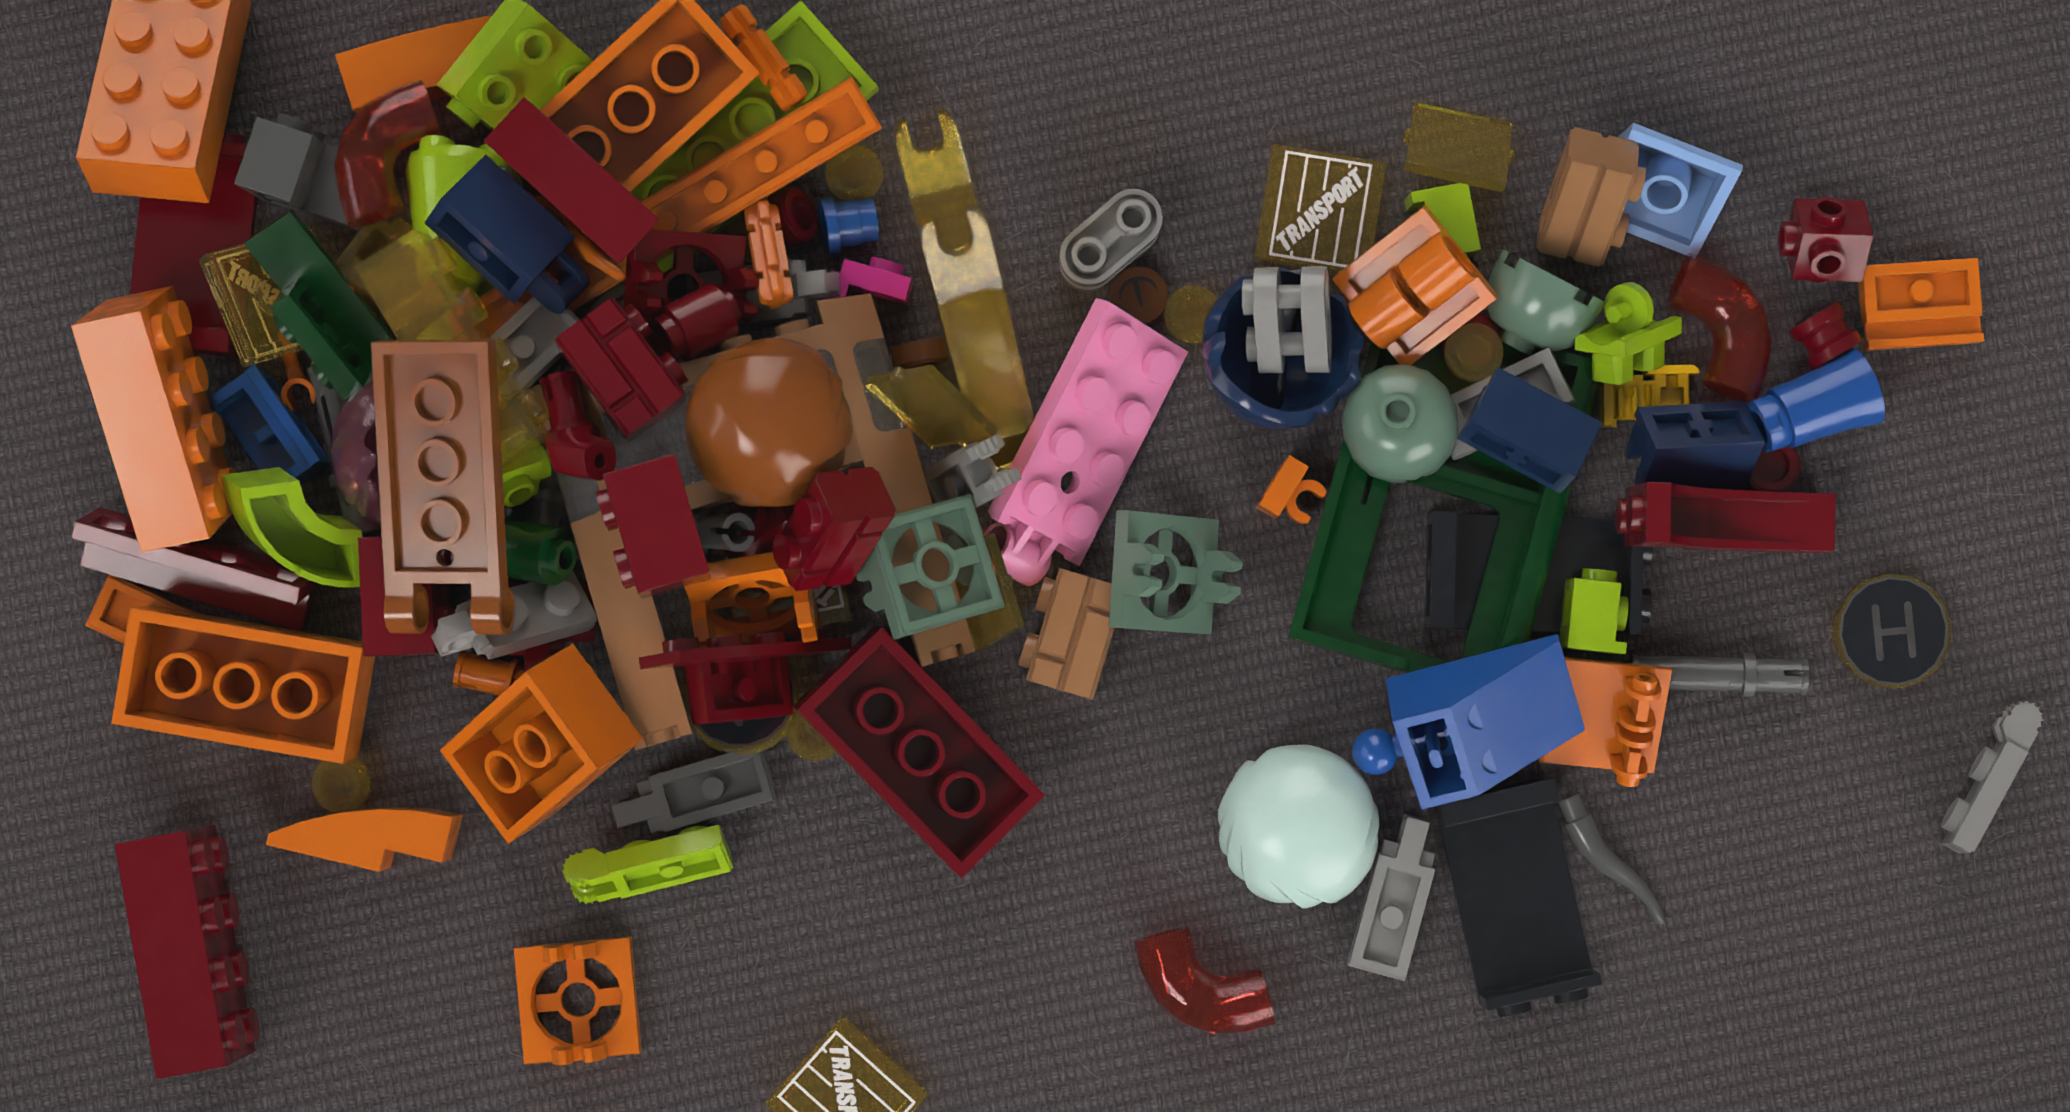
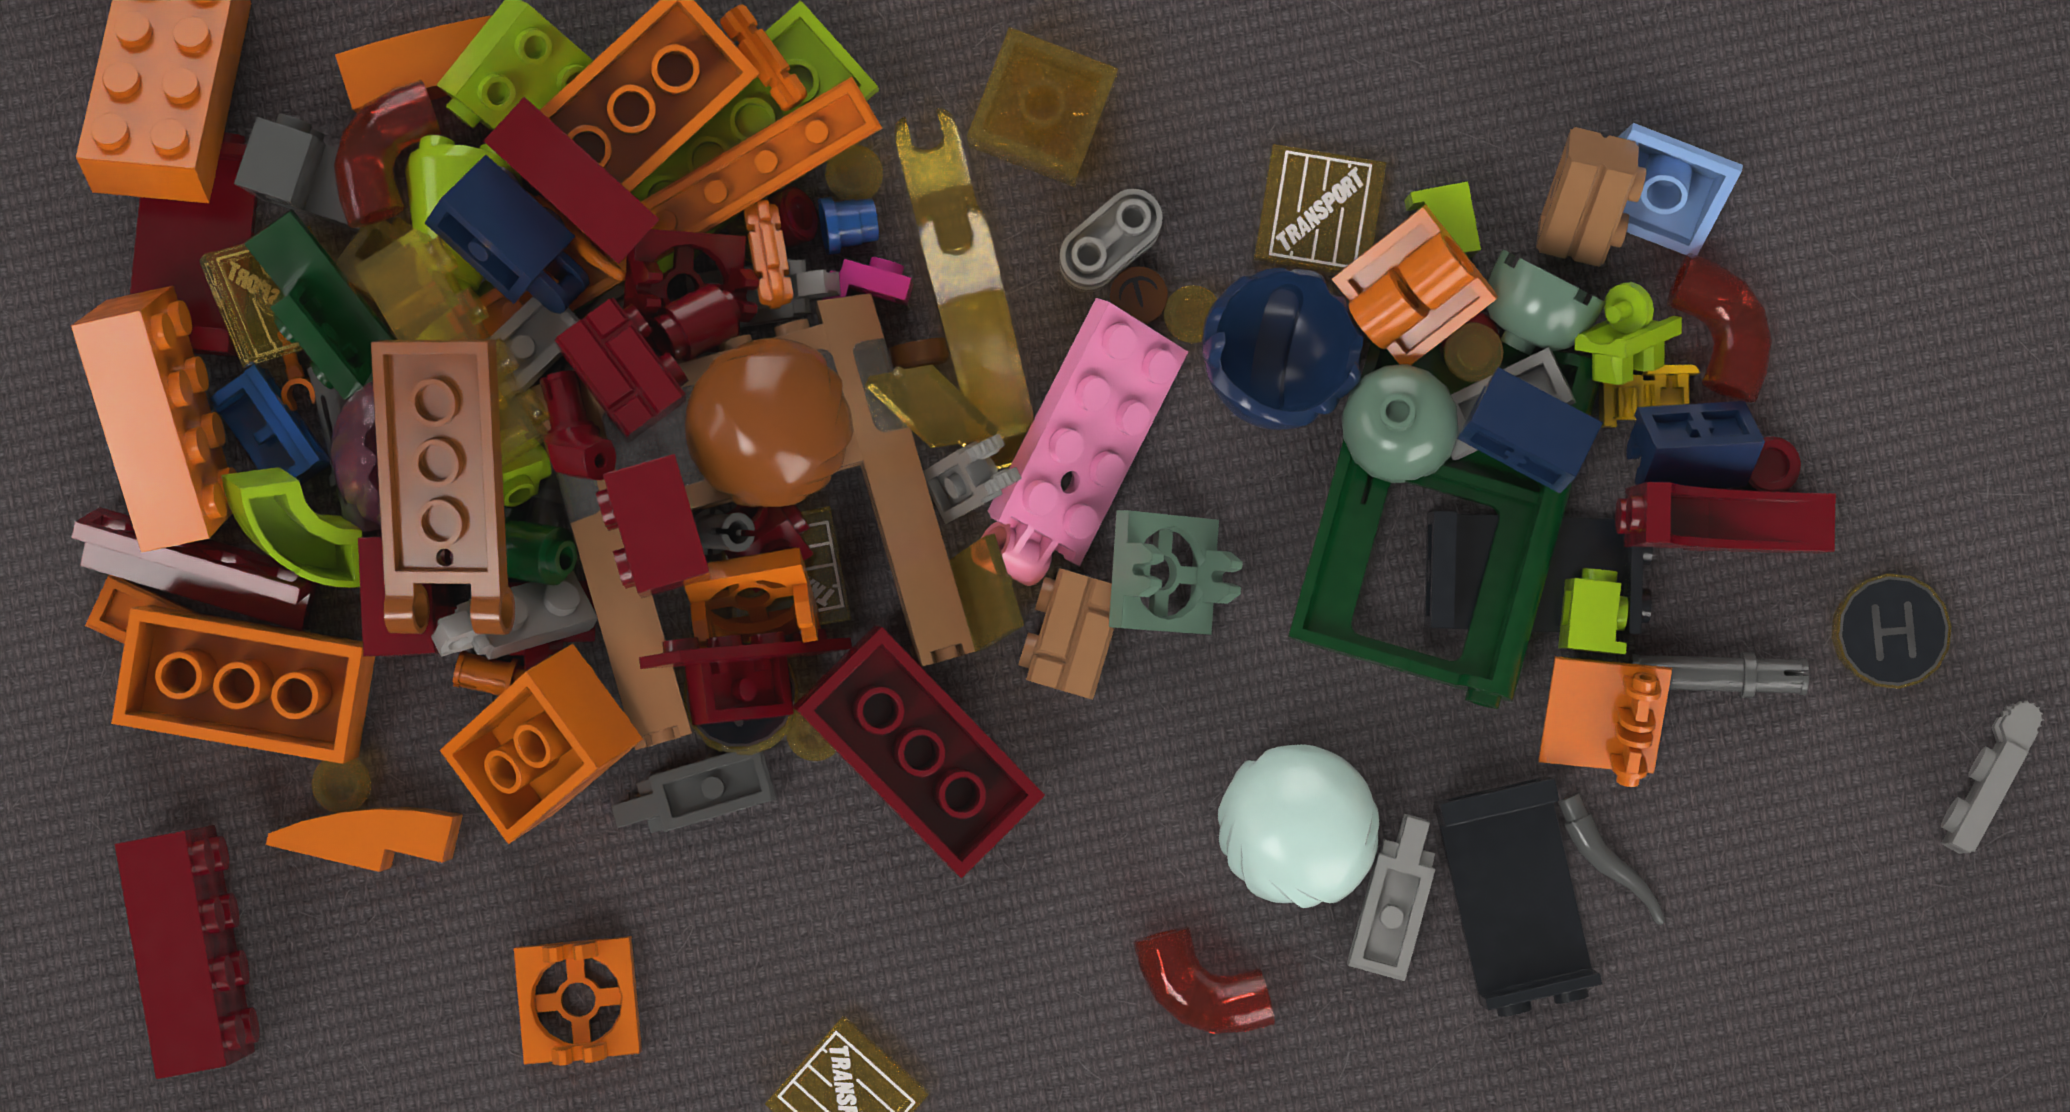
lime hinge [562,825,733,904] -> none
dark red brick [773,466,896,591] -> none
sand green piece [856,494,1005,640] -> none
light grey brick [1242,266,1332,373] -> none
orange tile [1256,455,1327,524] -> none
blue slope [1352,634,1585,810] -> none
clear yellow piece [1402,102,1515,192] -> none
blue plant [1747,348,1885,452] -> none
dark red brick [1778,197,1873,283] -> none
dark red wheel [1788,301,1863,370] -> none
orange plate [1858,258,1984,351] -> none
none -> clear yellow brick [967,27,1118,188]

